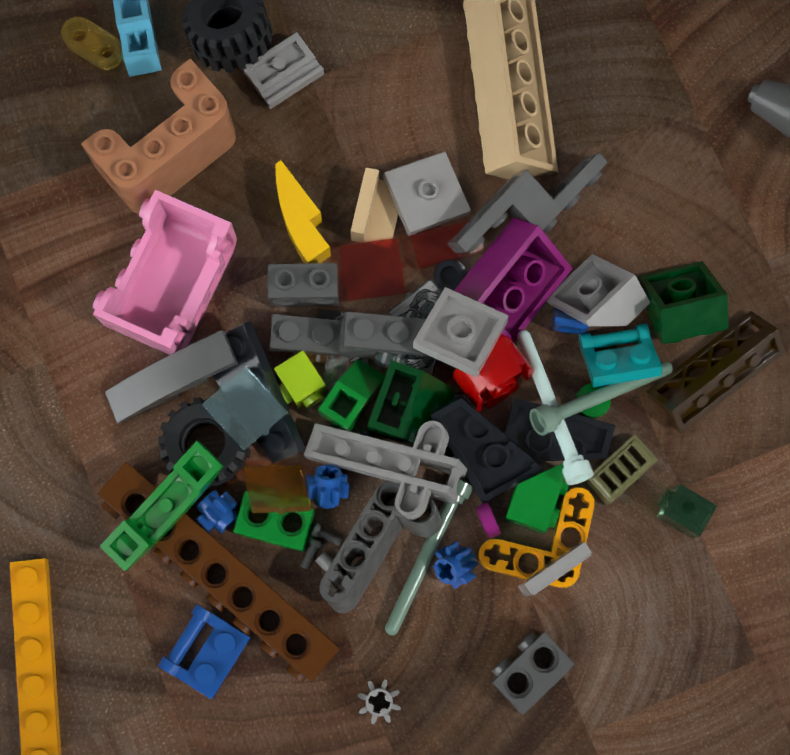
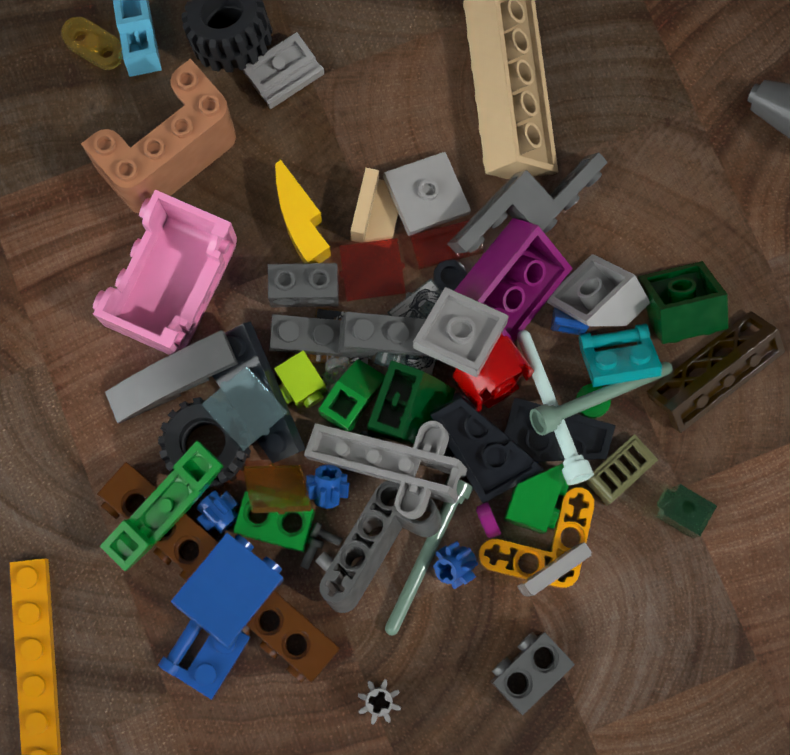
none -> blue panel [171,533,283,649]

